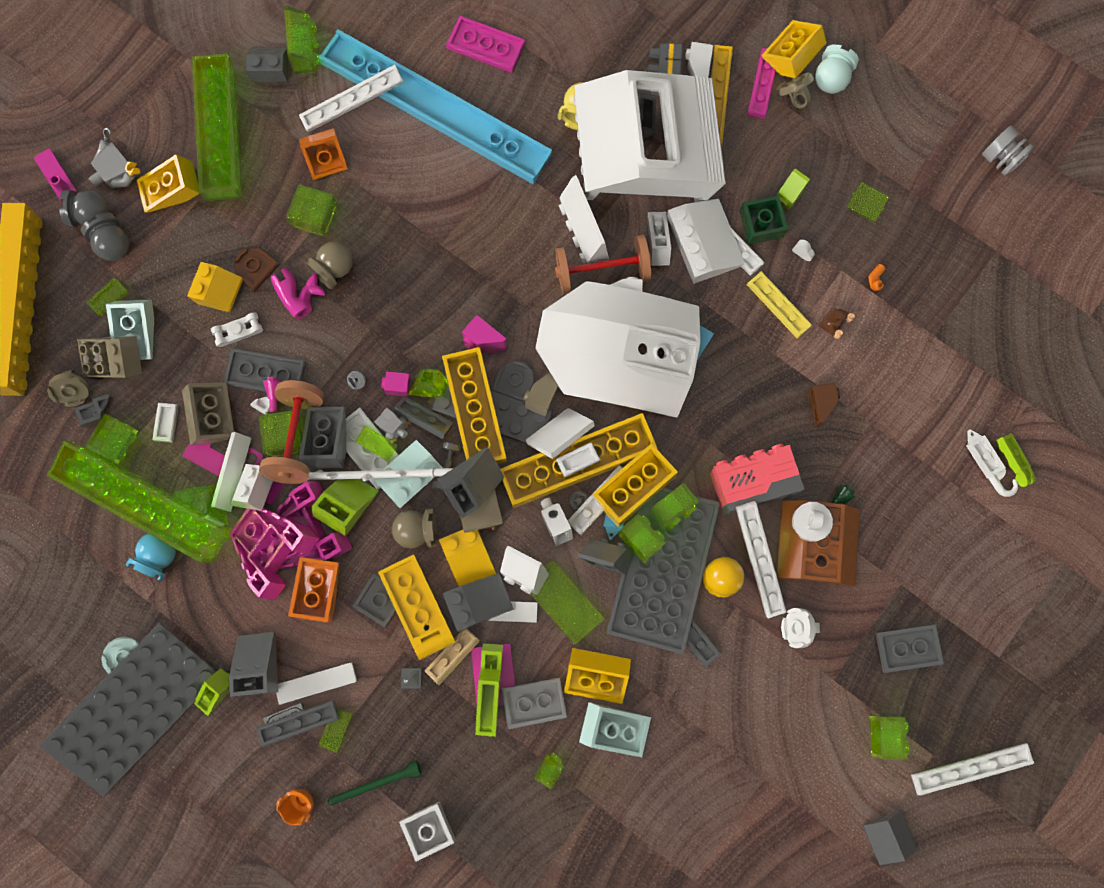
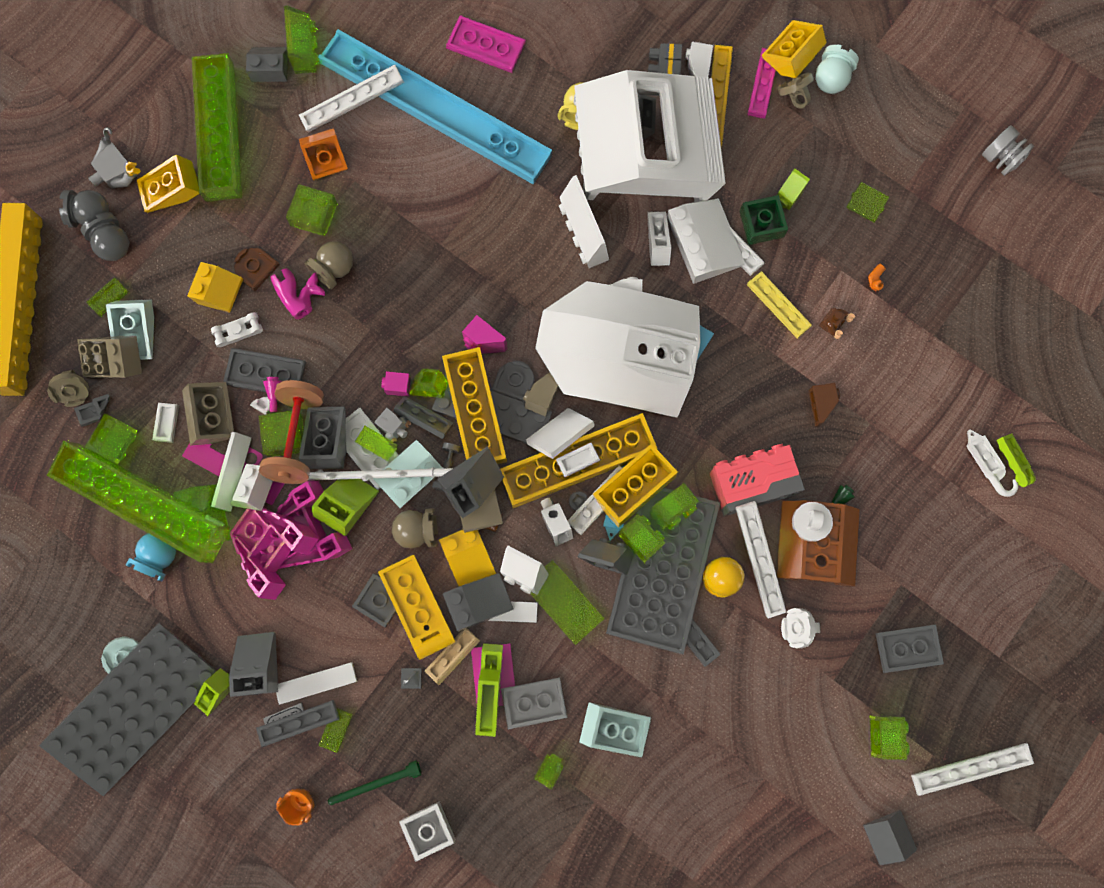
dark pink piece [34,148,78,203] -> none
orange slope [288,557,339,624] -> none
tile [347,370,367,390] -> none
nougat piece [555,235,651,295] -> none
yellow slope [564,648,631,704] -> none
white tile [792,239,815,261] -> none

